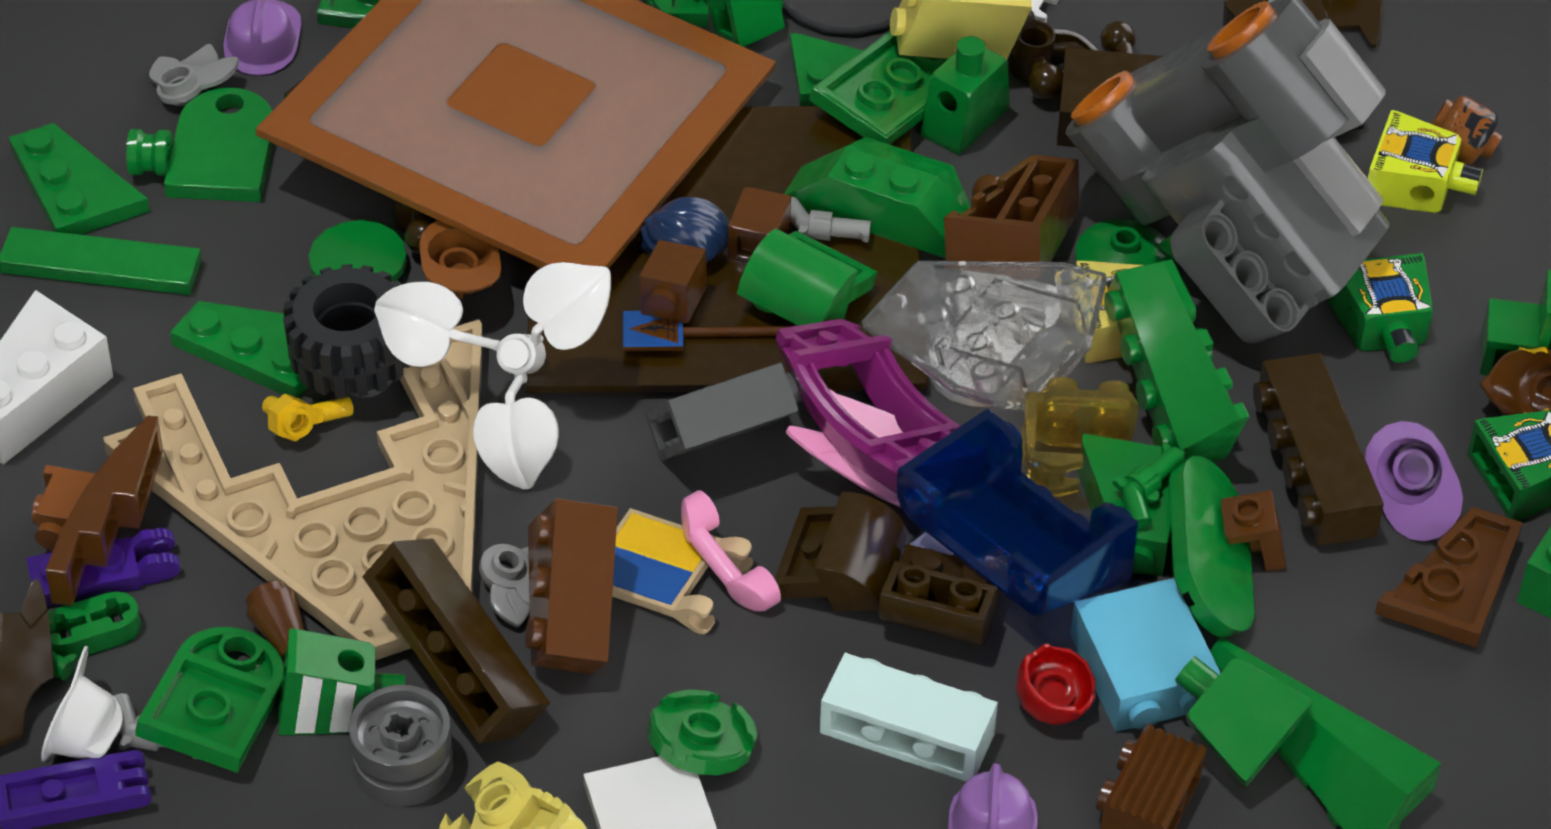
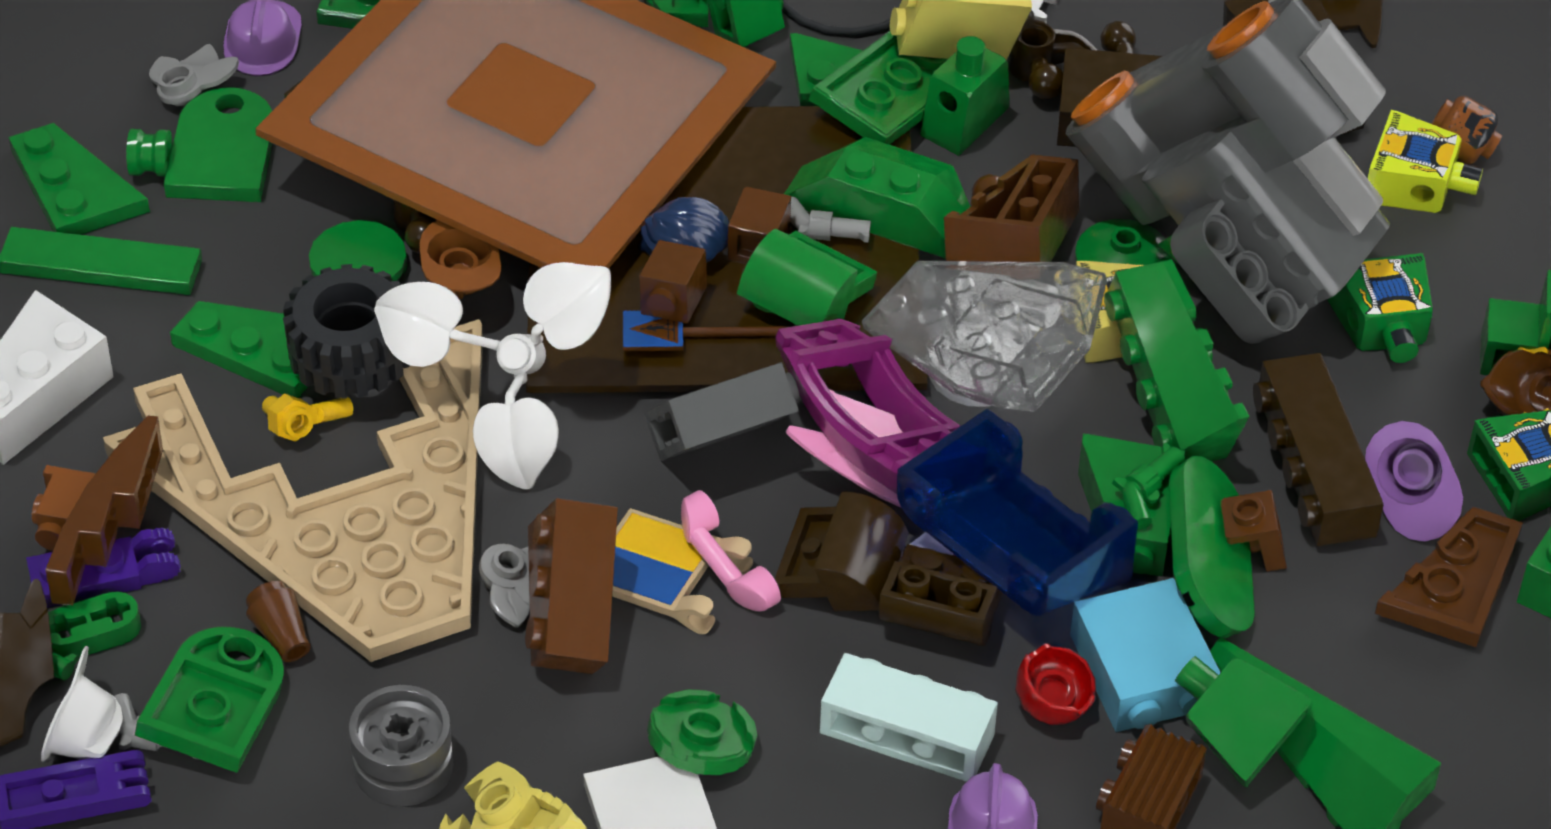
green torso [278,628,405,735] -> none
dark brown brick [362,538,550,744] -> none
clear yellow piece [1020,377,1139,497] -> none

